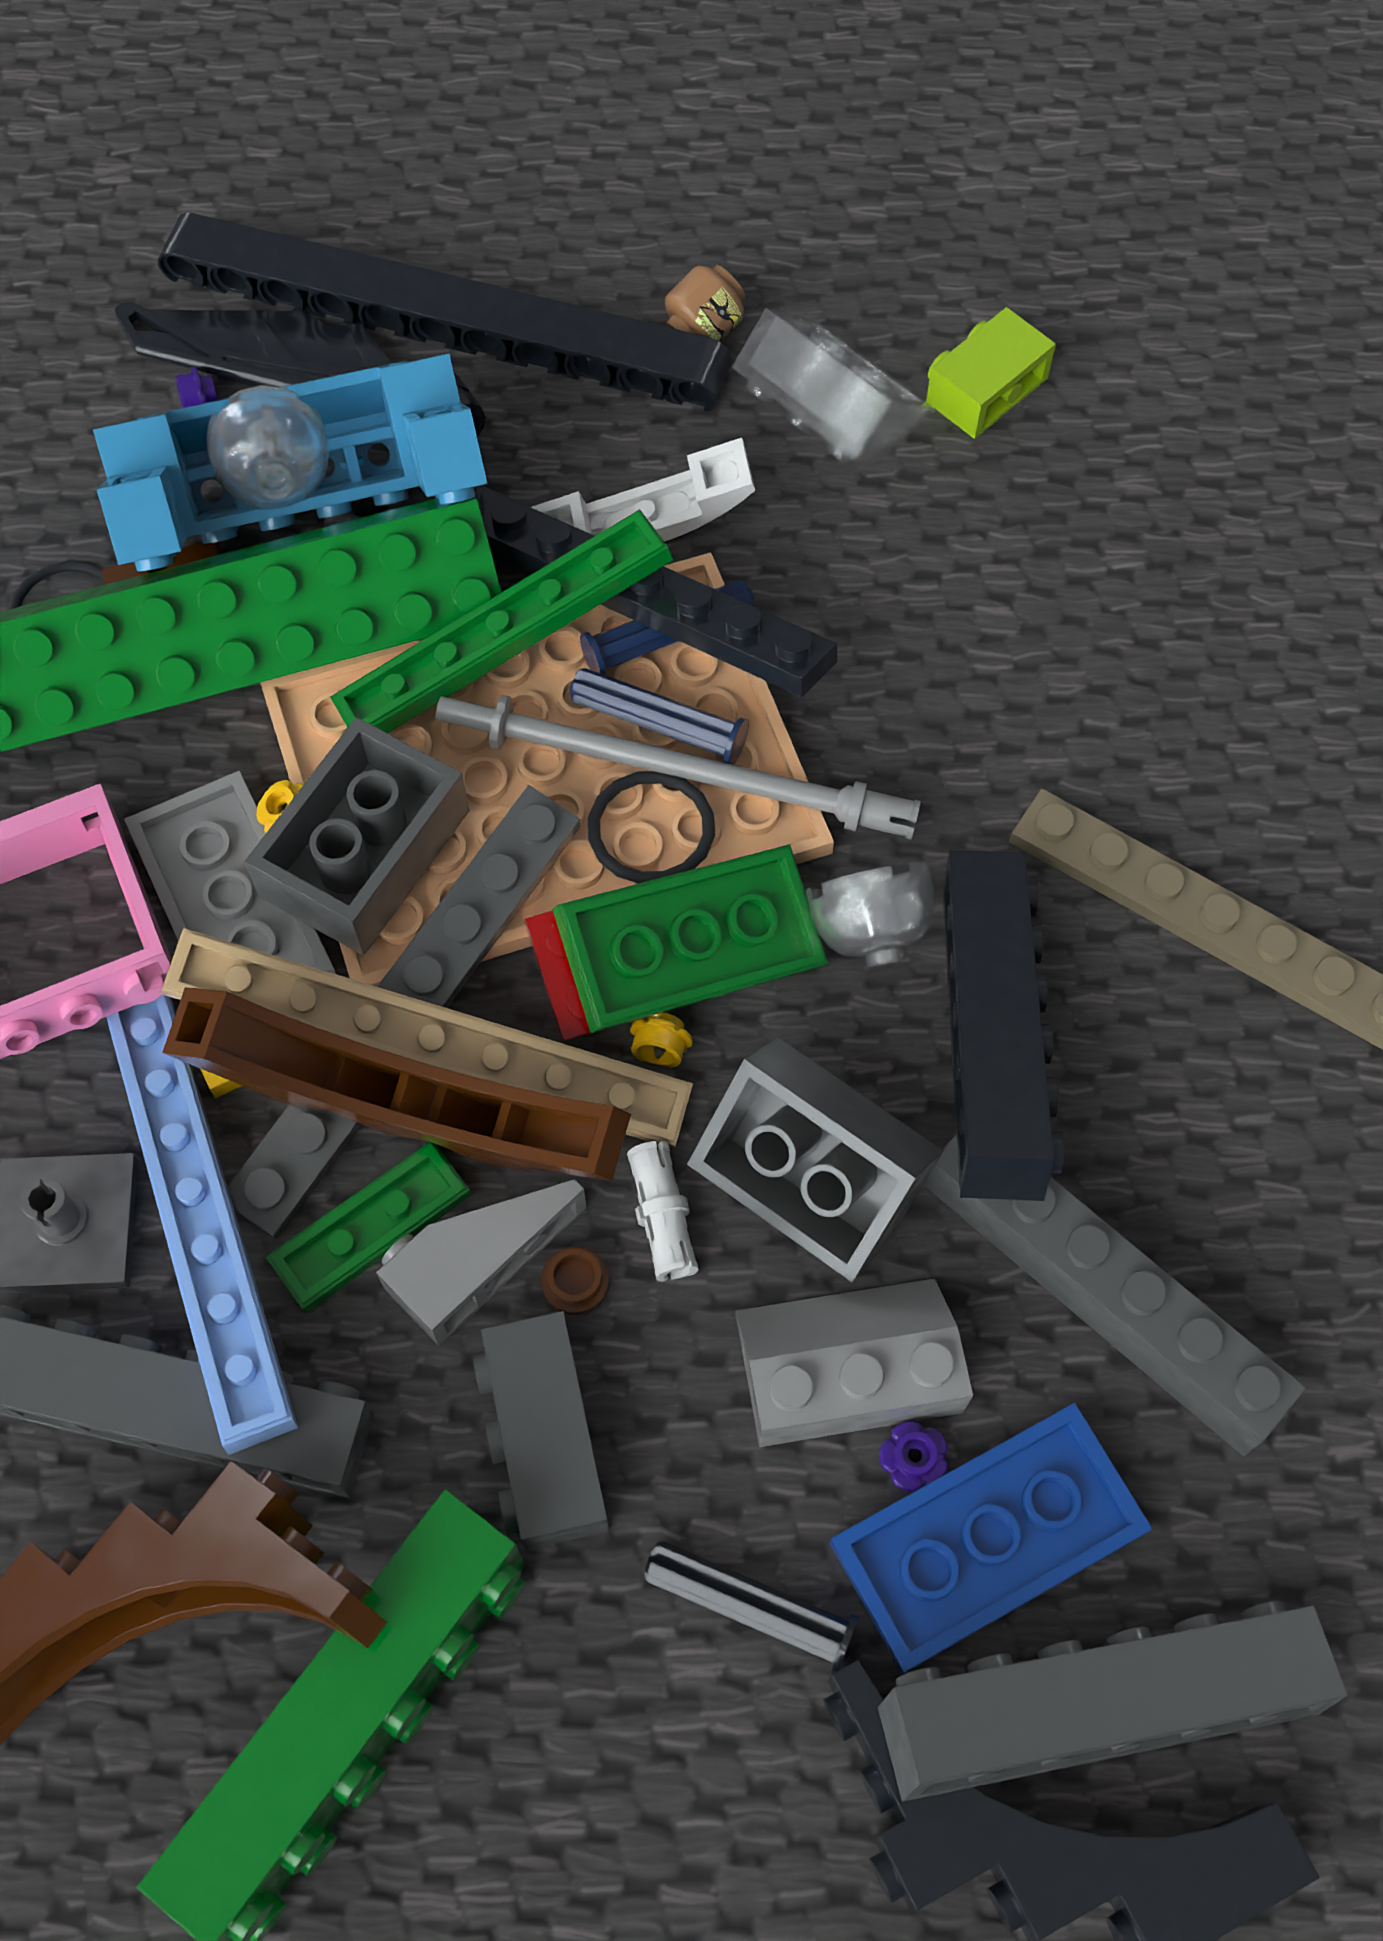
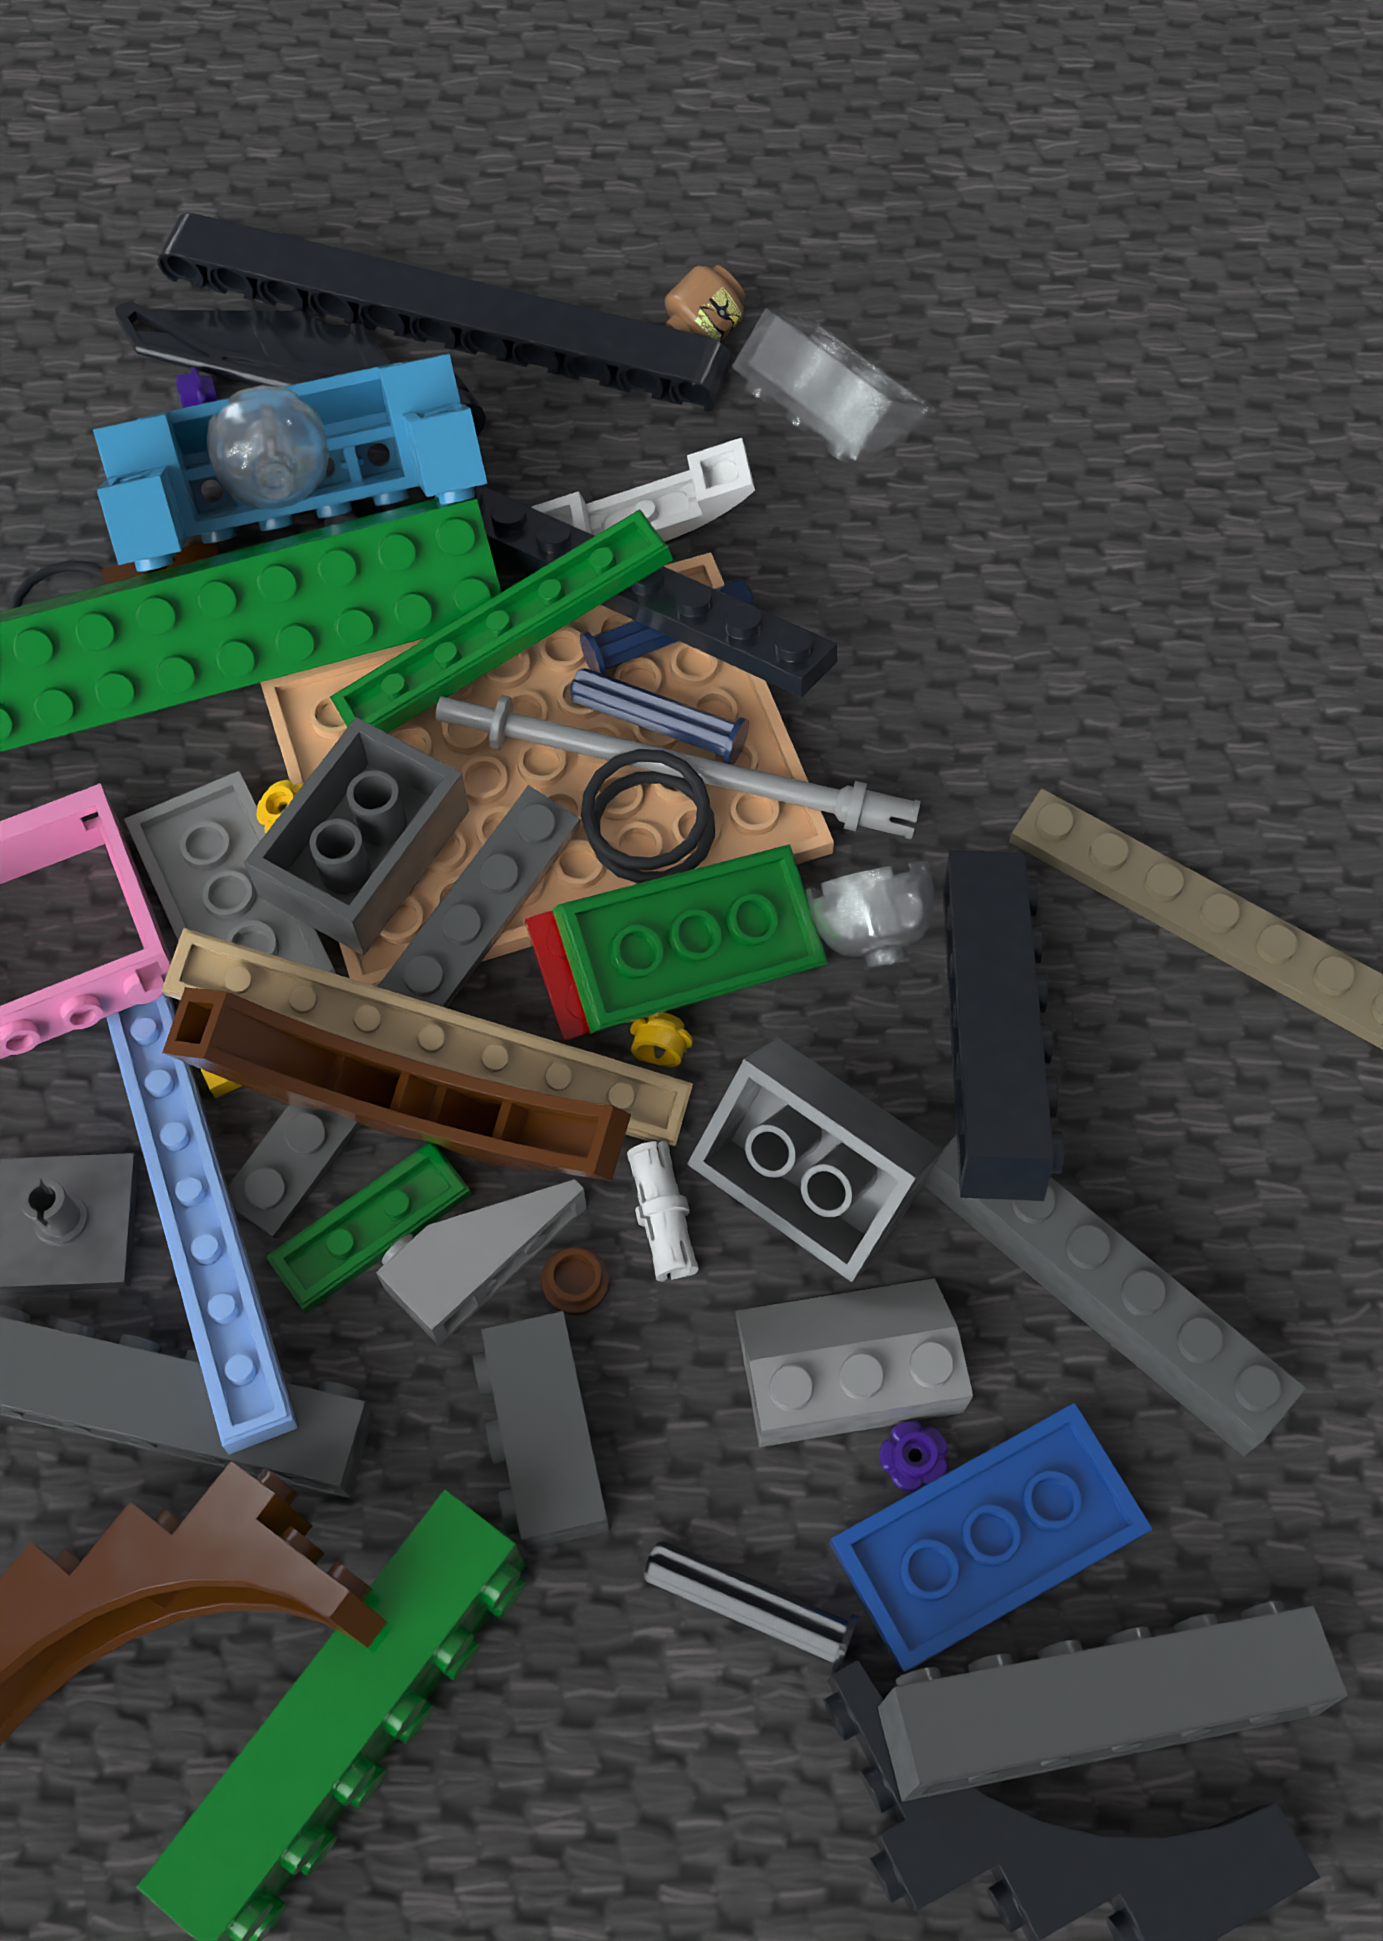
lime brick [926,307,1056,439] -> none
none -> black piece [581,749,710,871]

